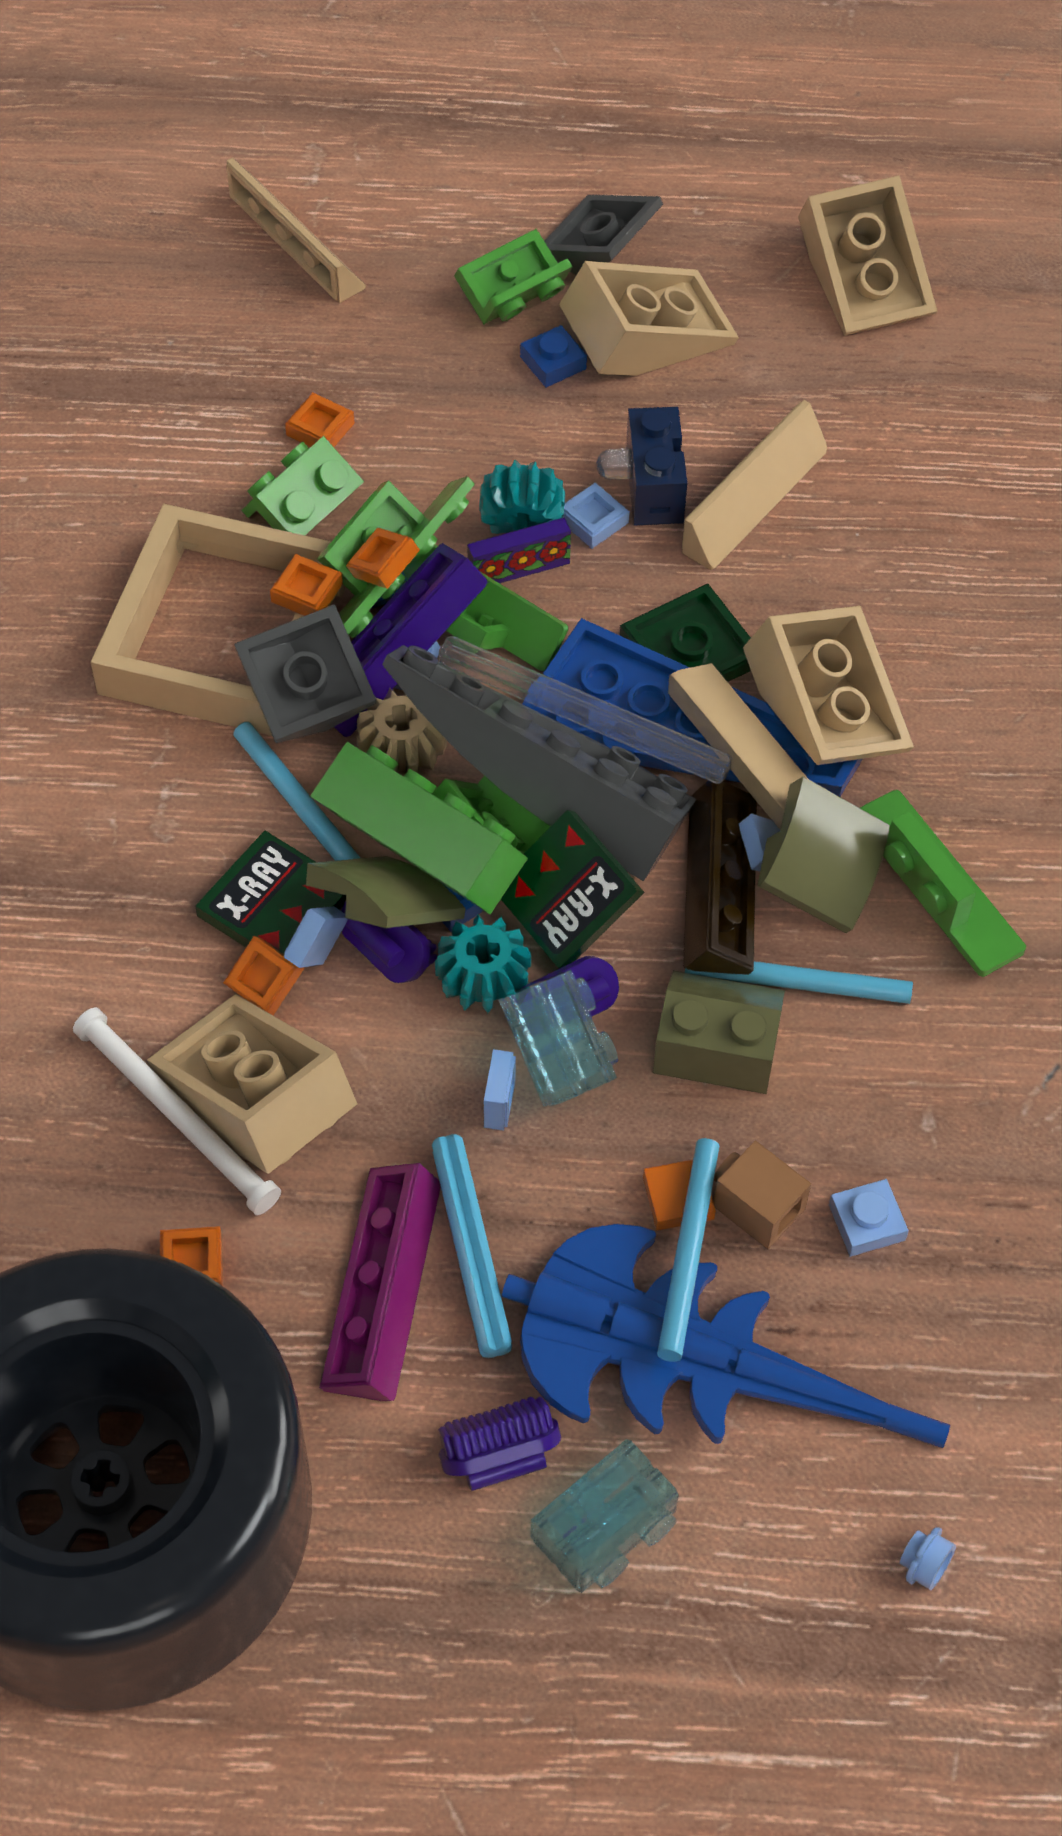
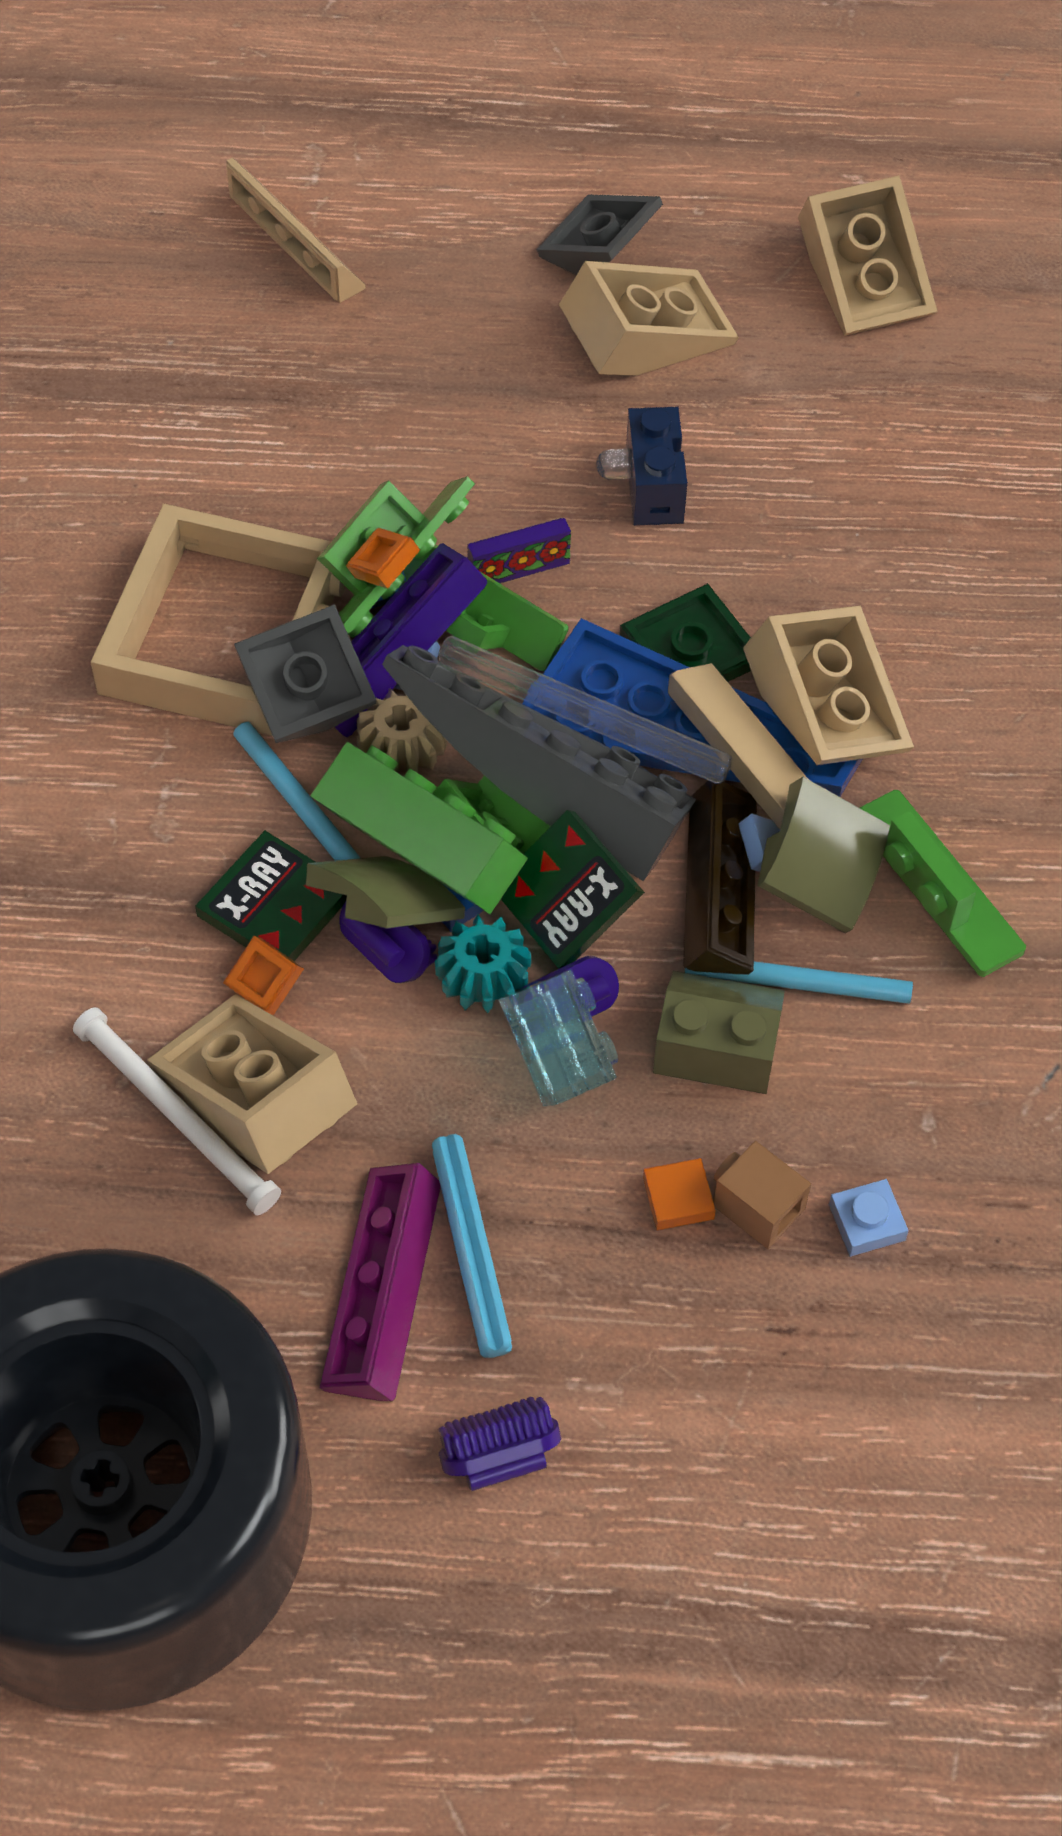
orange tile [160,1226,223,1286] -> none
bright green bracket [241,436,364,535] -> none
orange tile [270,554,343,616] -> none
light blue tile [284,906,348,968] -> none
orange tile [285,392,355,447] -> none
bright green bracket [454,228,573,324] -> none
teal gear [479,460,565,534] -> none
light blue tile [484,1049,516,1131] -> none
blue animal [501,1224,950,1449] -> none
blue plate [520,325,587,388] -> none
clear light blue brick [531,1439,679,1593] -> none
light blue tile [563,483,630,549] -> none
medium azure bar [657,1138,720,1362] -> none
tan slope [682,400,827,570] -> none
light blue plate [900,1527,956,1590] -> none

